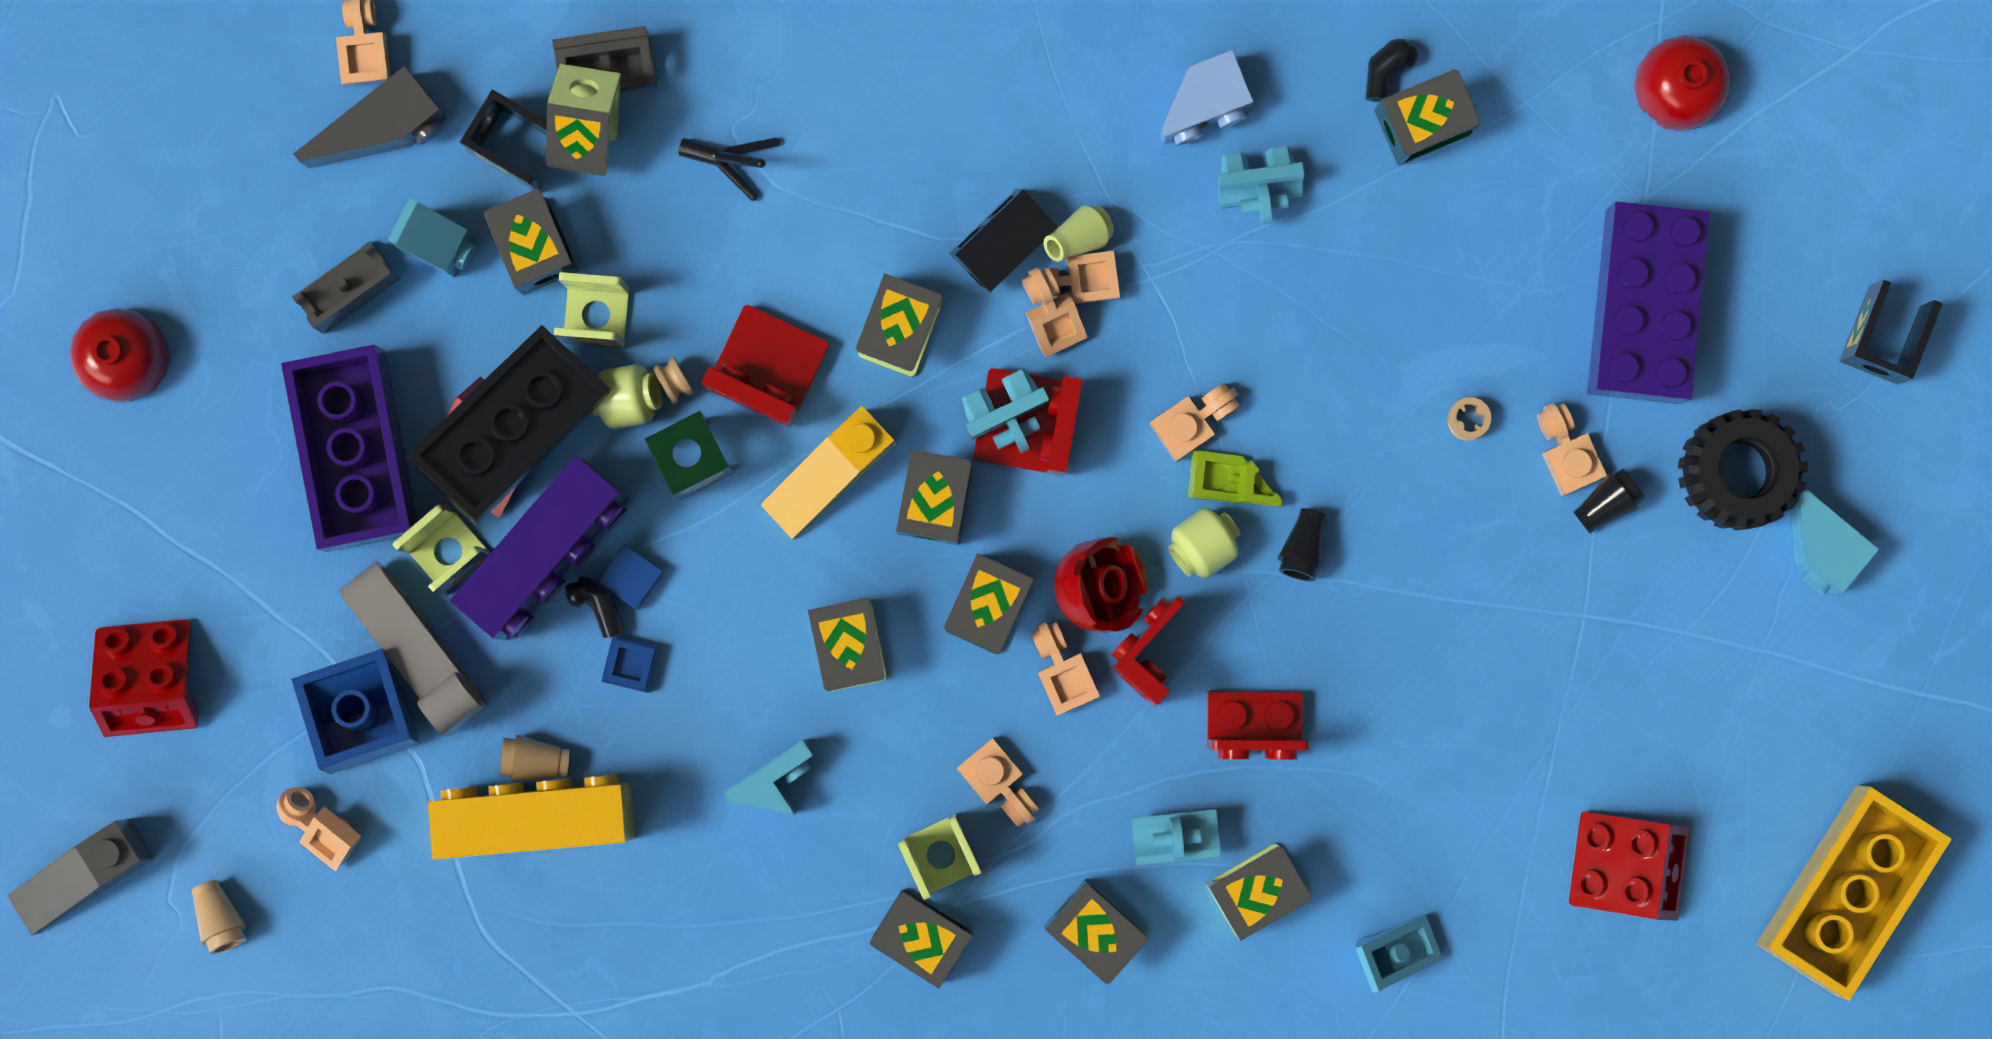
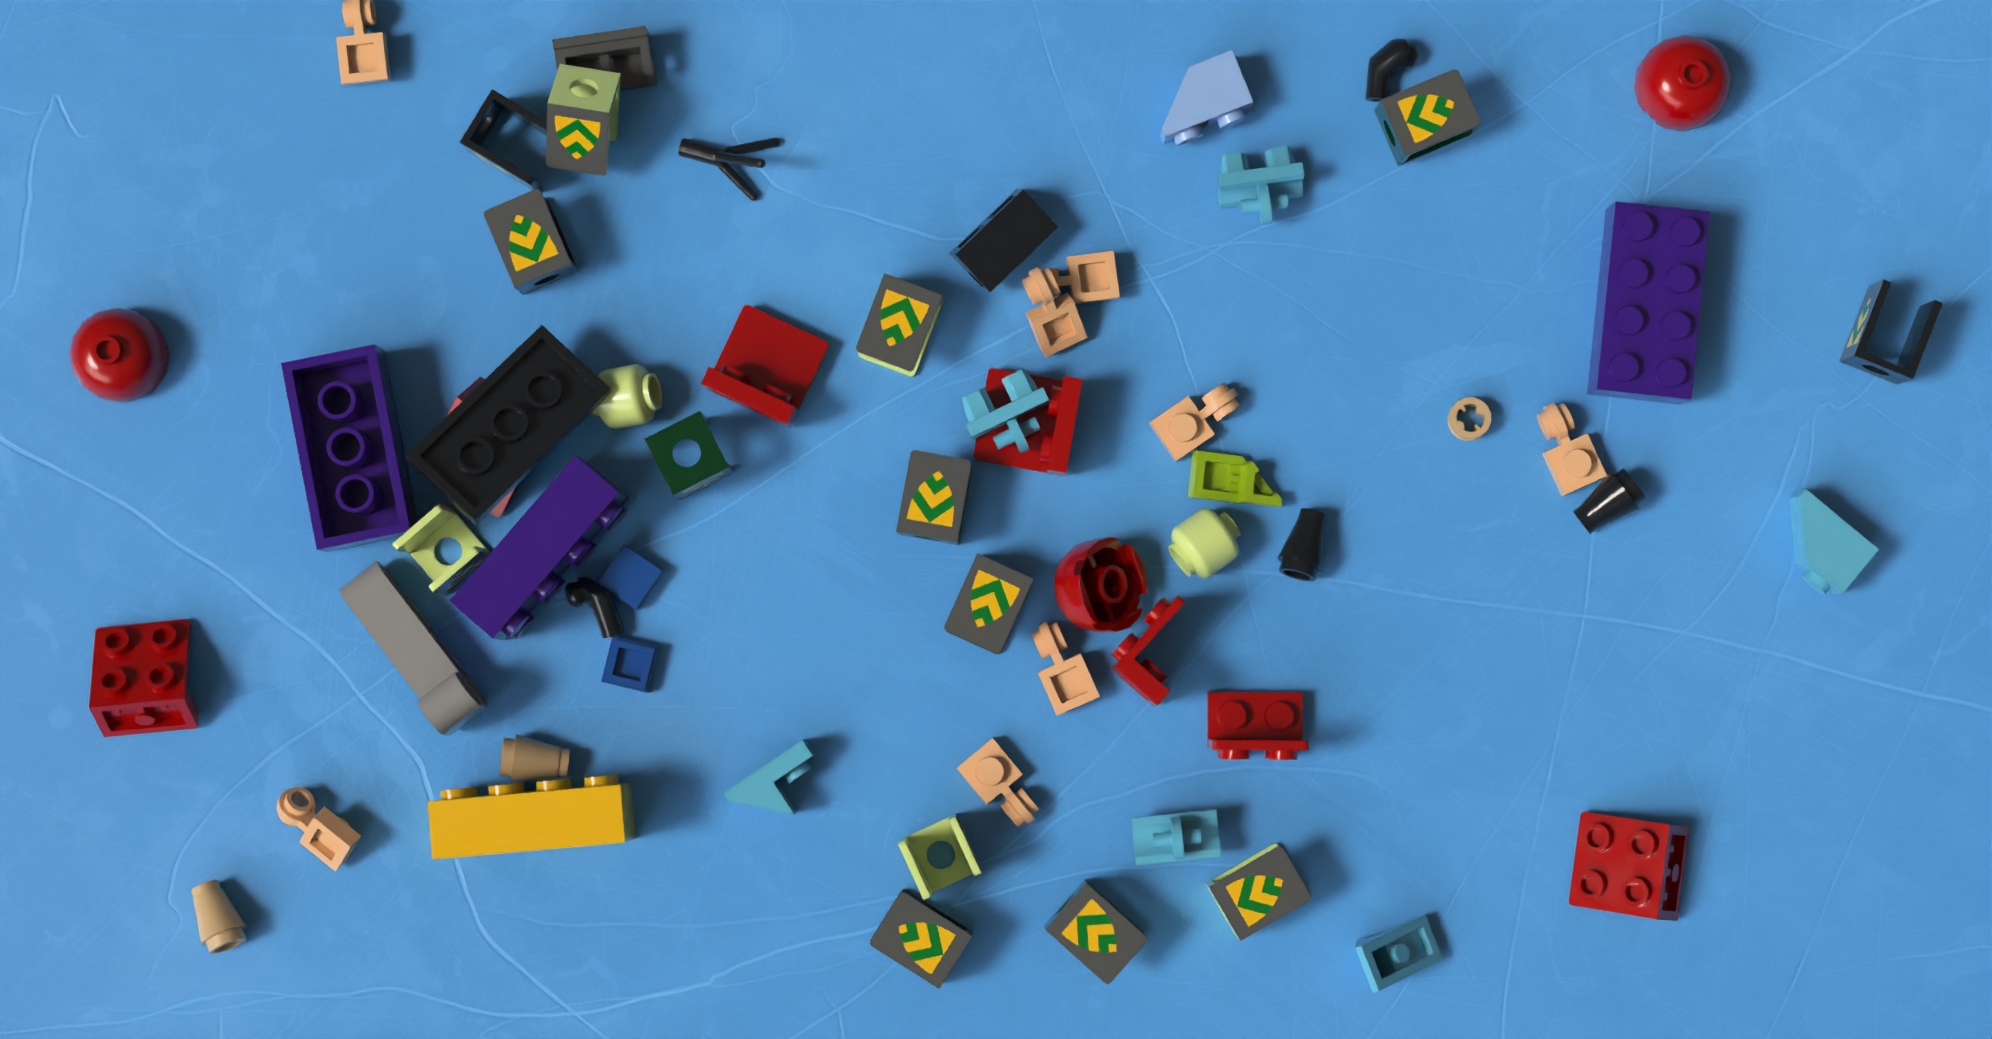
slope [7,819,154,935] -> none
blue slope [291,648,420,774] -> none
dark grey hinge [292,241,400,334] -> none
dark grey slope [293,66,447,168] -> none
medium azure slope [387,198,476,278] -> none
yellowish green piece [554,272,630,349] -> none
tan bush [653,357,694,404] -> none
yellow slope [761,406,896,539] -> none
dark grey piece [808,597,887,691] -> none
yellowish green cone [1044,205,1114,262] -> none
black tyre [1678,409,1808,530] -> none
yellow brick [1756,785,1952,1001] -> none

